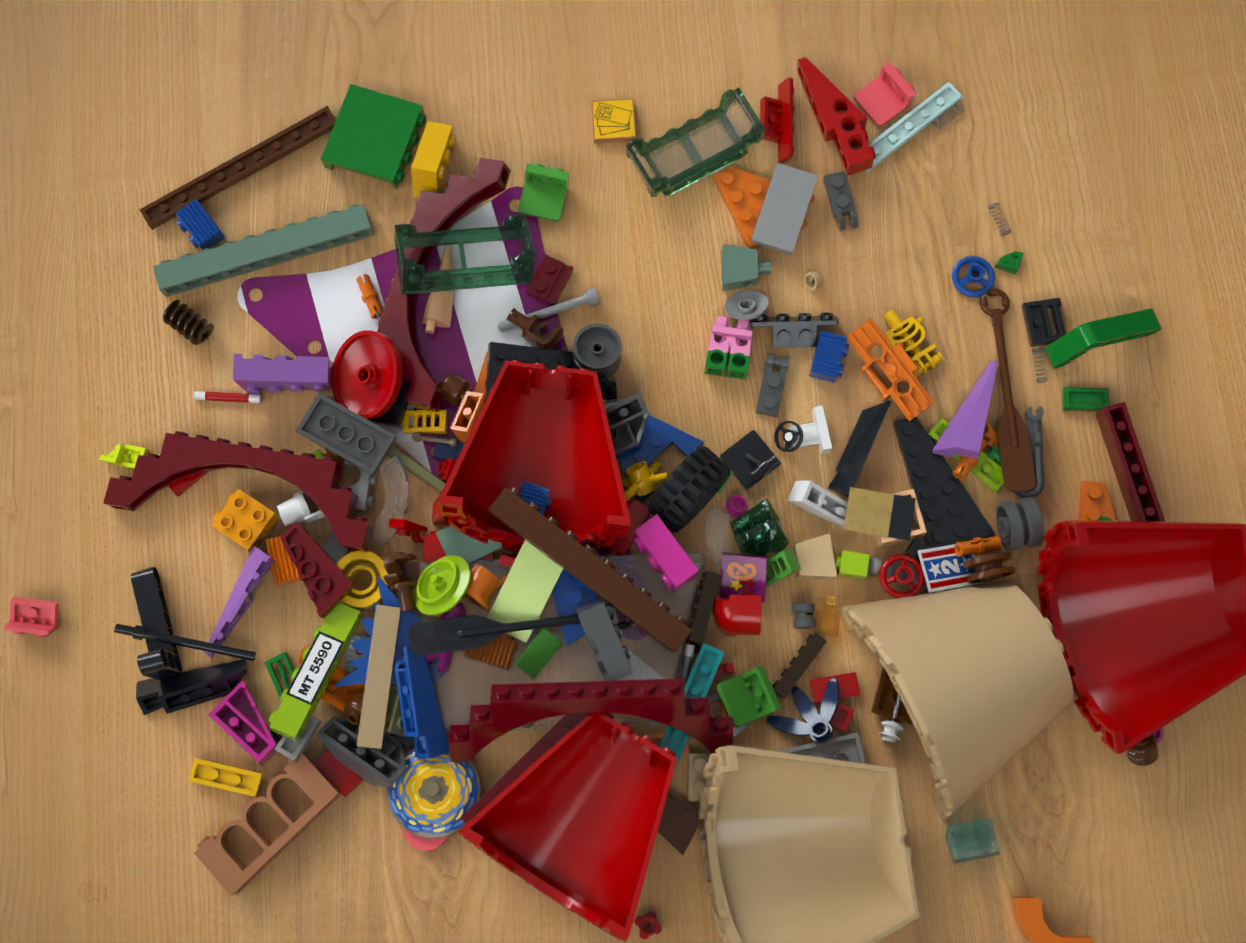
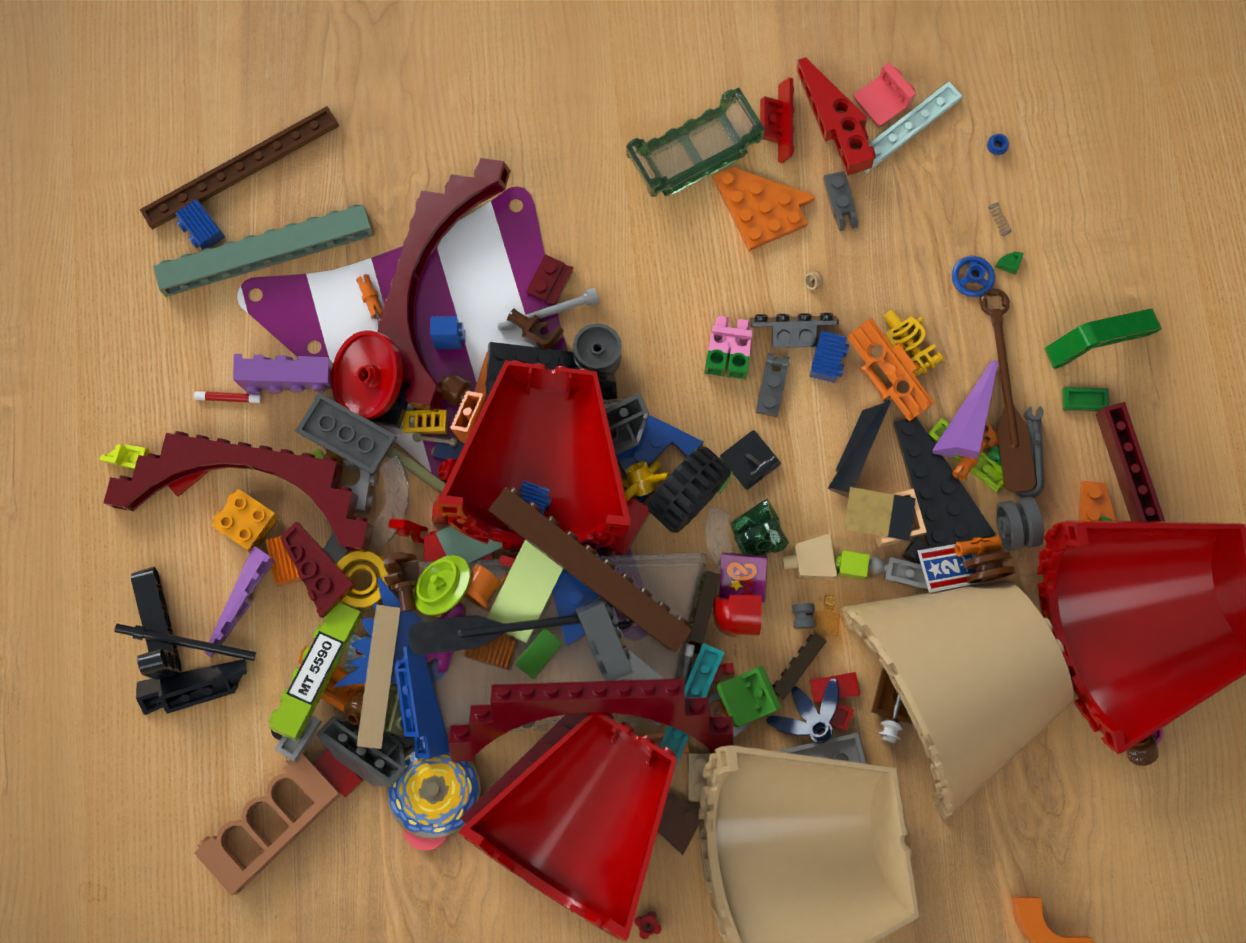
coral bracket [4,597,59,637] -> none
dark brown piece [163,300,214,345] -> none
yellow plate [188,758,264,797] -> none
dark pink wedge [208,681,277,766] -> none
green tile [265,652,295,697] -> none
white piece [277,490,326,527] -> none
green panel [321,84,426,190] -> none
clear green windscreen [394,215,536,295] -> none
yellow wedge [411,121,456,198] -> none
light nougat piece [422,241,454,334] -> none
bright green bracket [518,163,569,222] -> none
yellow tile [591,98,636,143] -> none
dark pink brick [633,515,699,593] -> none
sand green torso [721,244,771,291] -> none
light grey dish [725,290,769,320] -> none
dark pink plate [726,495,748,518] -> none
light grey tile [751,163,818,255] -> none
bright green slope [766,549,801,587] -> none
white piece [774,406,832,455] -> none
white slope [787,481,848,528] -> none
red piece [879,554,925,598] -> none
light grey piece [933,102,964,129] -> none
clear light blue bracket [945,818,1001,864] -> none
black plate [1022,298,1067,347] -> none
light grey piece [1032,348,1048,383] -> none
none -> blue brick [430,315,466,350]
none -> blue plate [987,134,1009,155]

